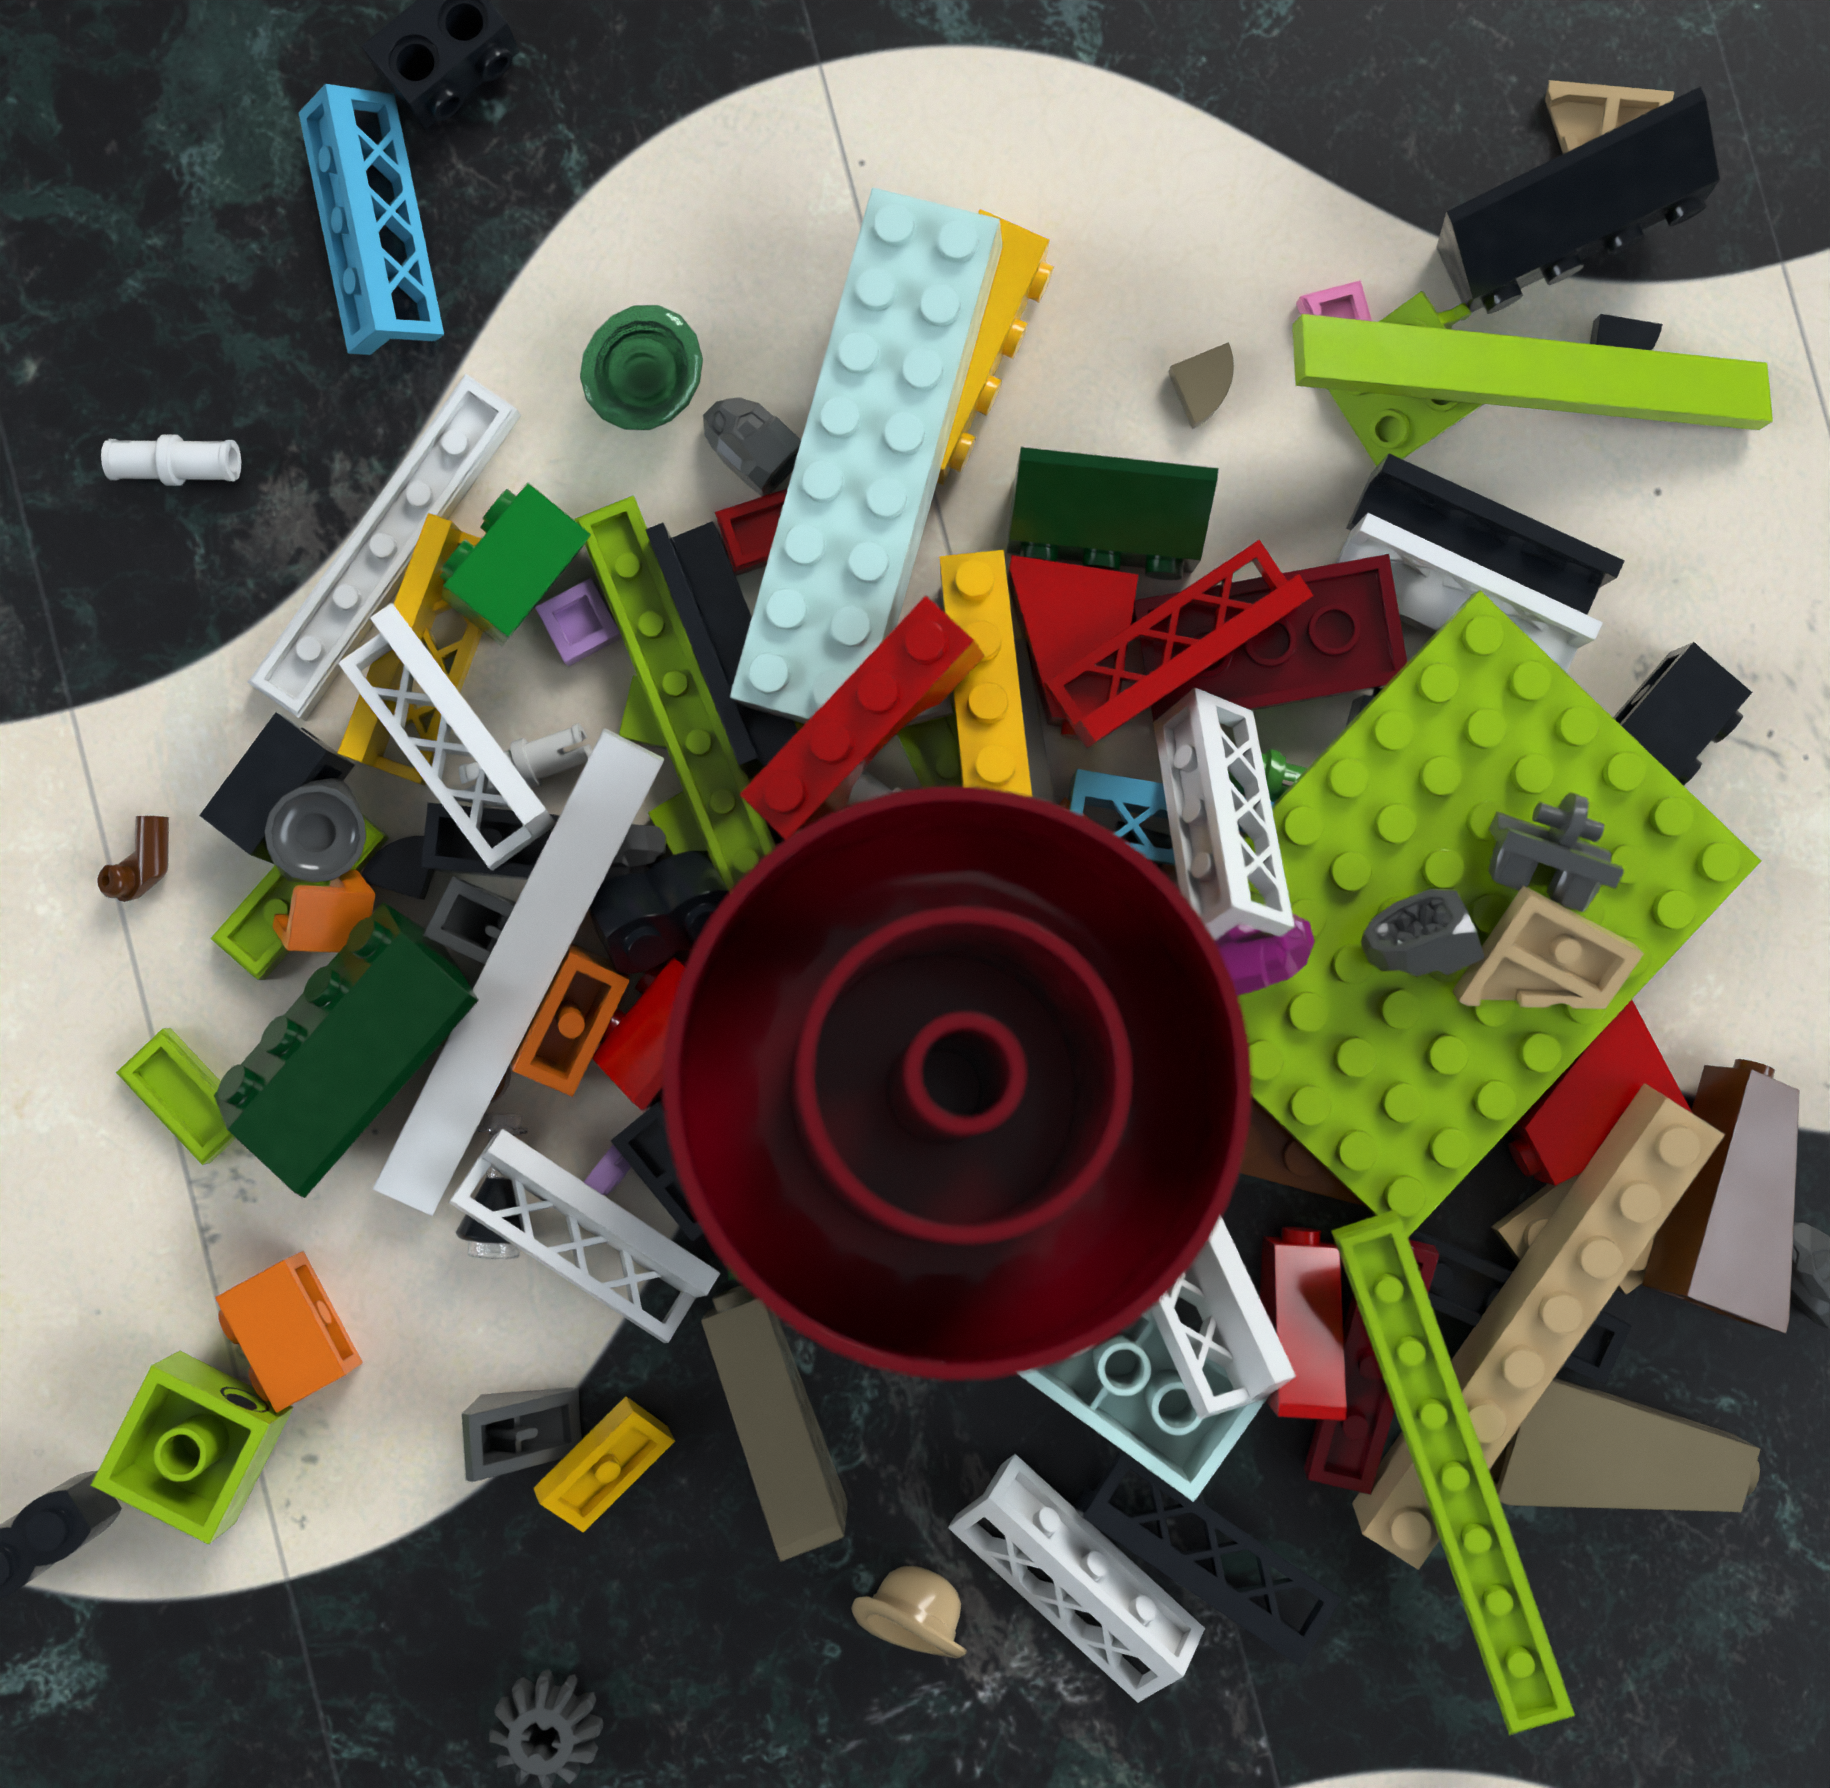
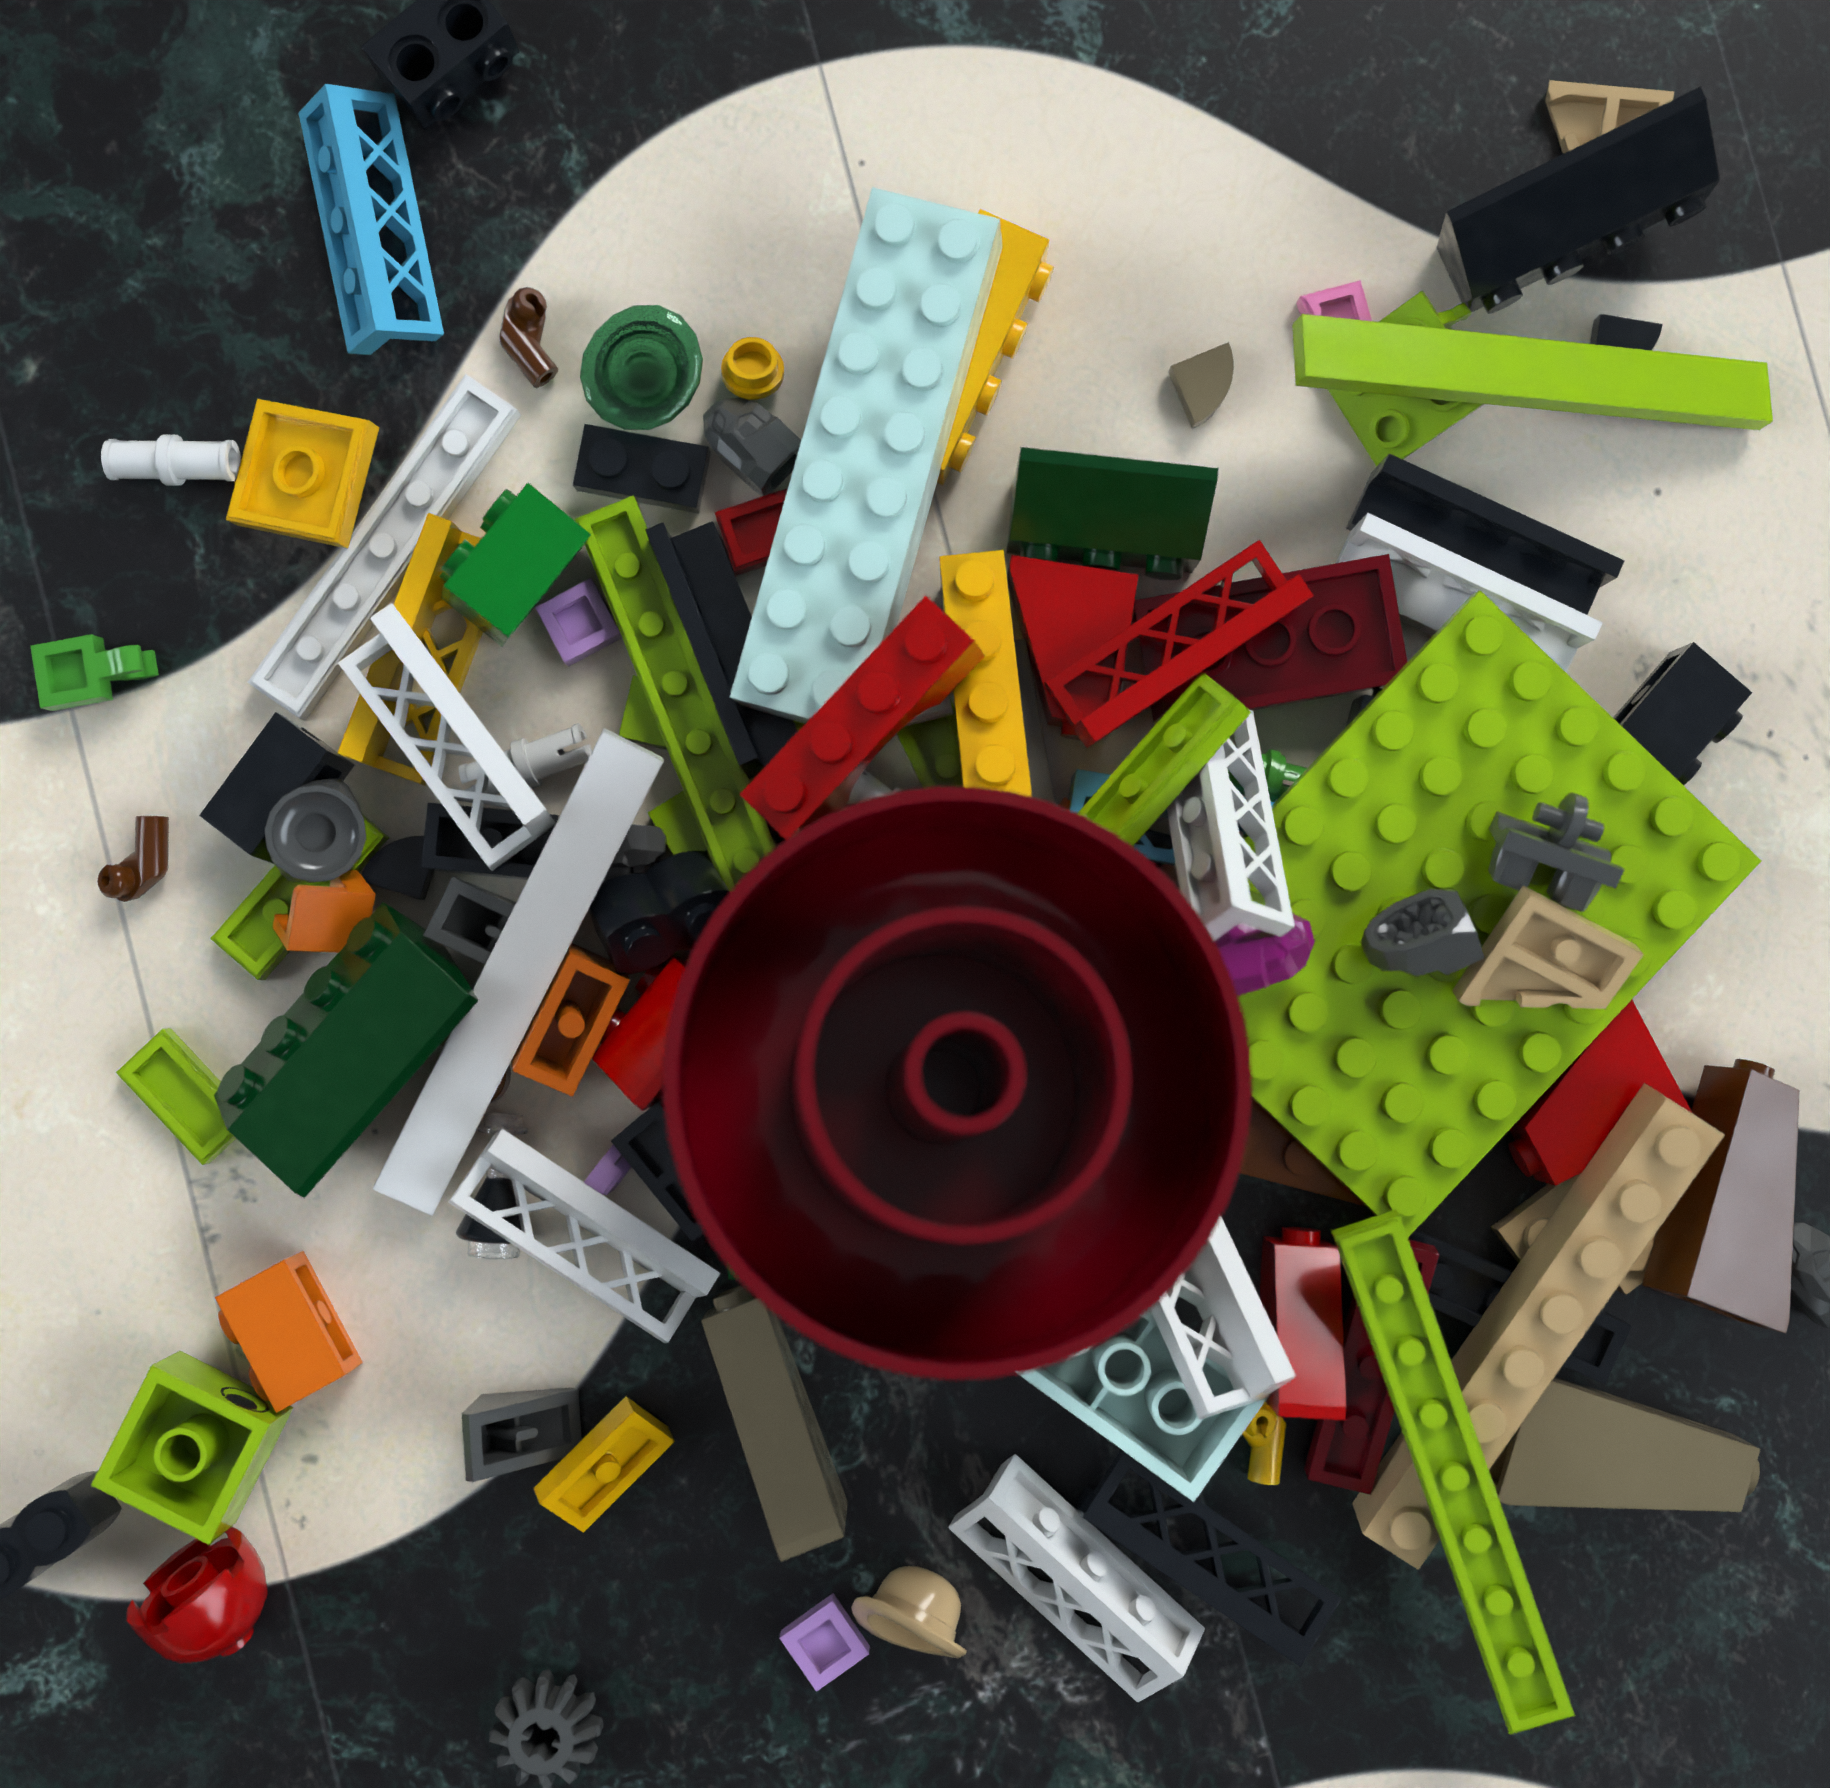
none -> bright green plate [30,634,159,711]
none -> red cylinder [127,1527,268,1664]
none -> yellow tile [226,399,379,549]
none -> reddish brown arm [499,287,559,388]
none -> black plate [573,424,711,514]
none -> yellow plate [721,337,784,400]
none -> lavender tile [780,1593,870,1692]
none -> lime tile [1078,672,1251,847]
none -> yellow arm [1242,1402,1286,1485]

